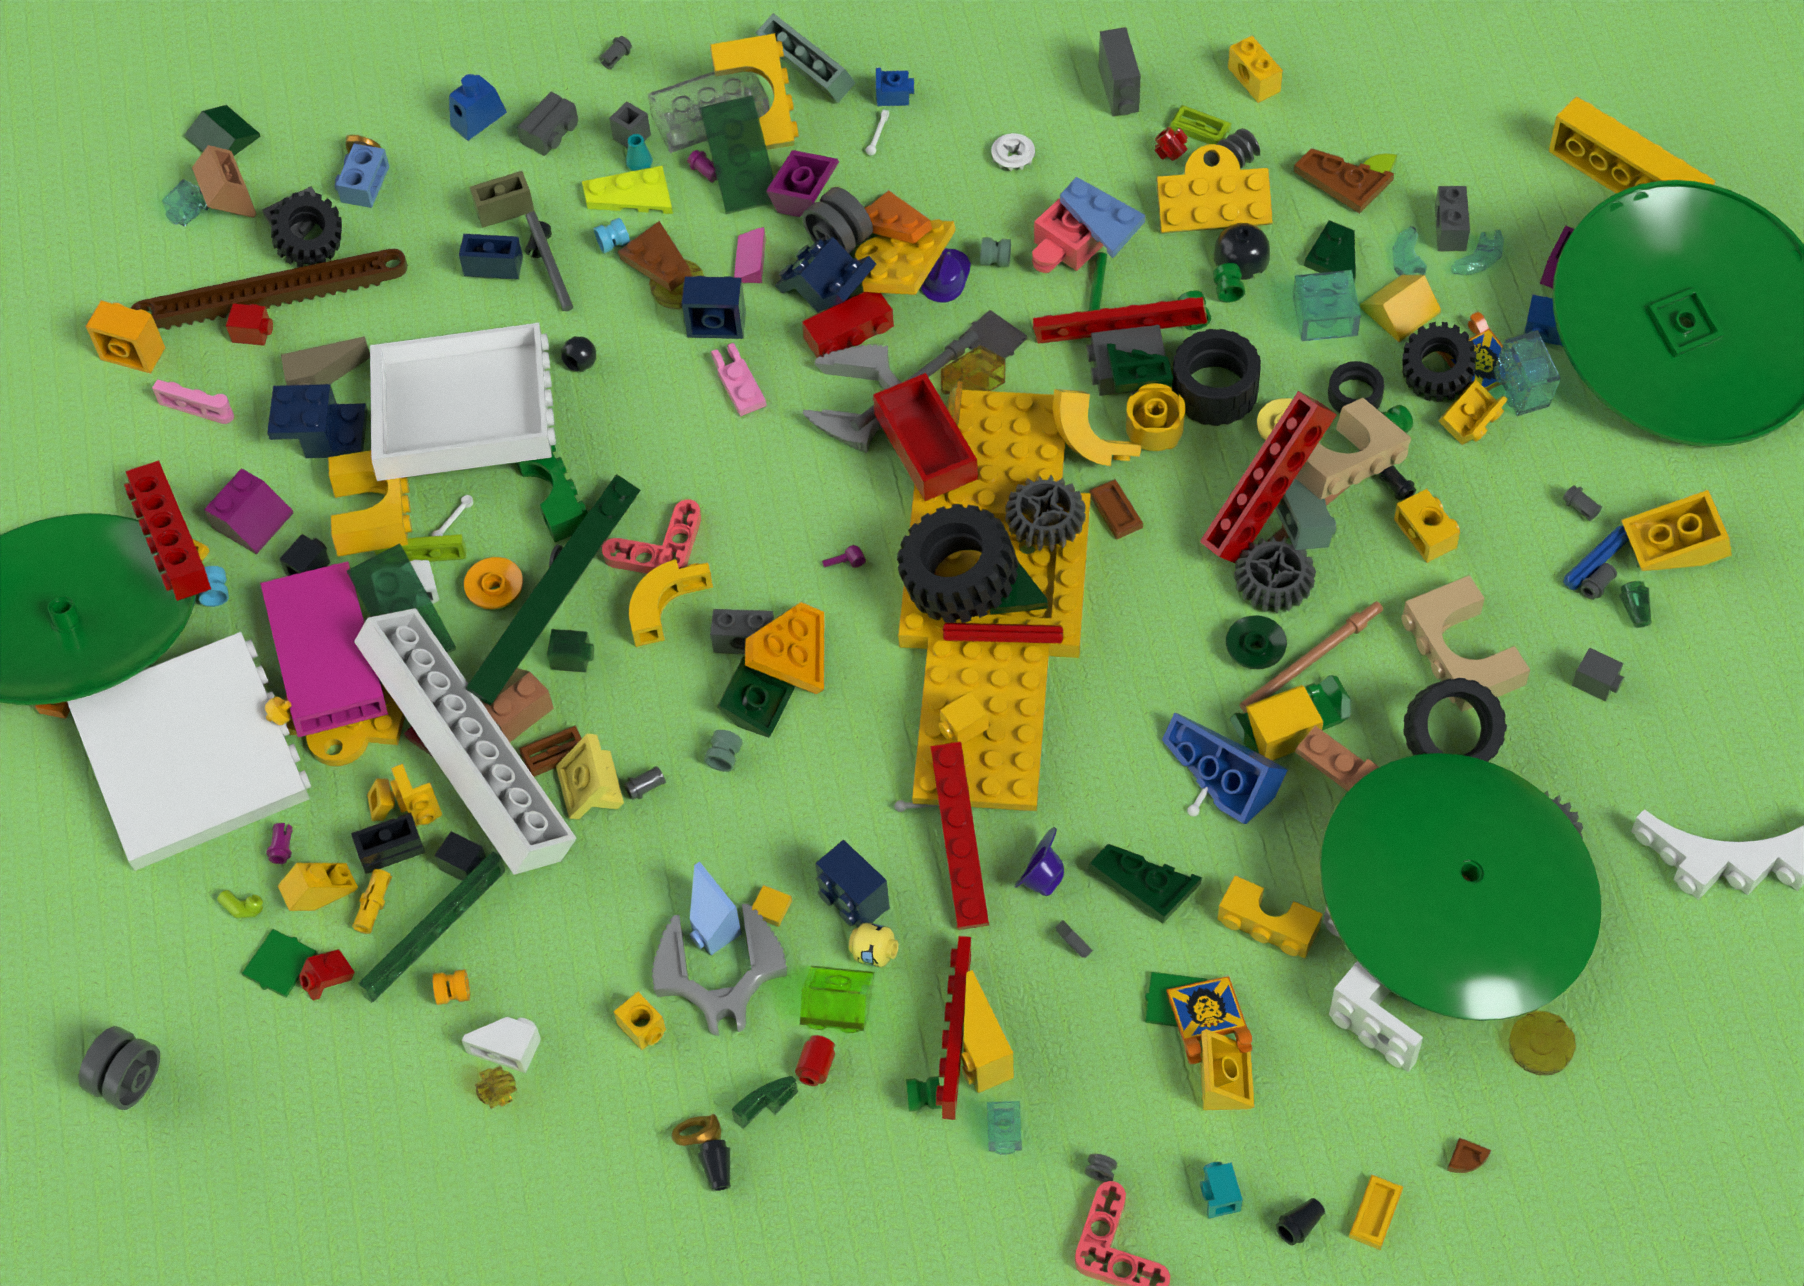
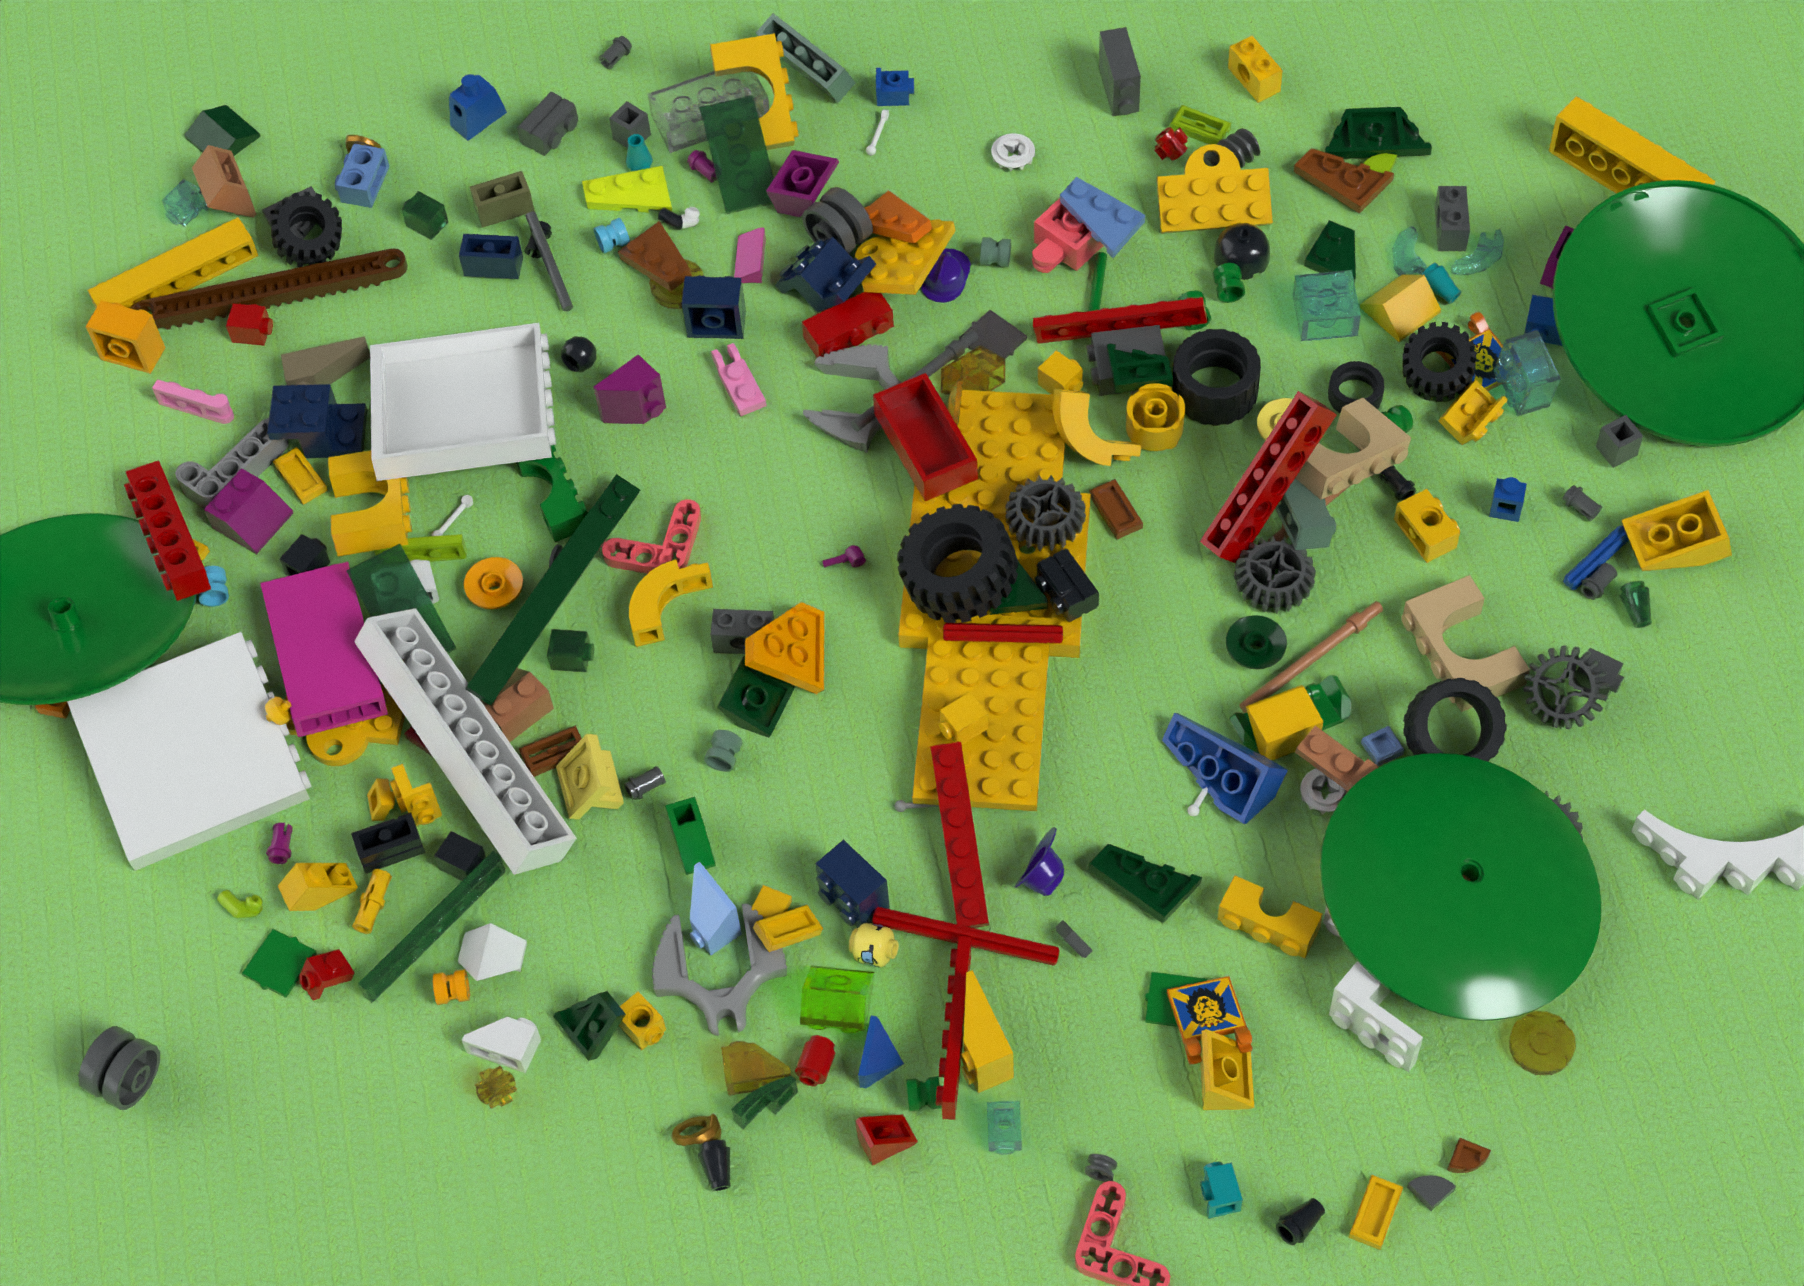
none -> yellow brick [88,217,259,308]
none -> light grey beam [175,418,288,509]
none -> yellow tile [273,447,328,505]
none -> clear green brick [401,191,449,240]
none -> white slope [458,923,527,981]
none -> dark green wing [553,991,626,1061]
none -> magenta slope [594,355,666,424]
none -> arm [658,207,700,230]
none -> green slope [665,796,716,875]
none -> clear yellow slope [721,1041,793,1095]
none -> yellow tile [753,905,823,952]
none -> red slope [855,1114,918,1166]
none -> blue slope [858,1015,904,1088]
none -> red axle [872,907,1060,966]
none -> black brick [1034,548,1099,622]
none -> yellow brick [1038,350,1083,395]
none -> white gear [1300,768,1348,815]
none -> dark green wing [1325,107,1432,159]
none -> light blue tile [1361,726,1404,766]
none -> dark grey tile [1407,1175,1456,1211]
none -> teal cone [1421,263,1462,304]
none -> blue brick [1489,477,1527,522]
none -> dark grey gear [1523,645,1609,729]
none -> dark grey brick [1596,415,1643,468]

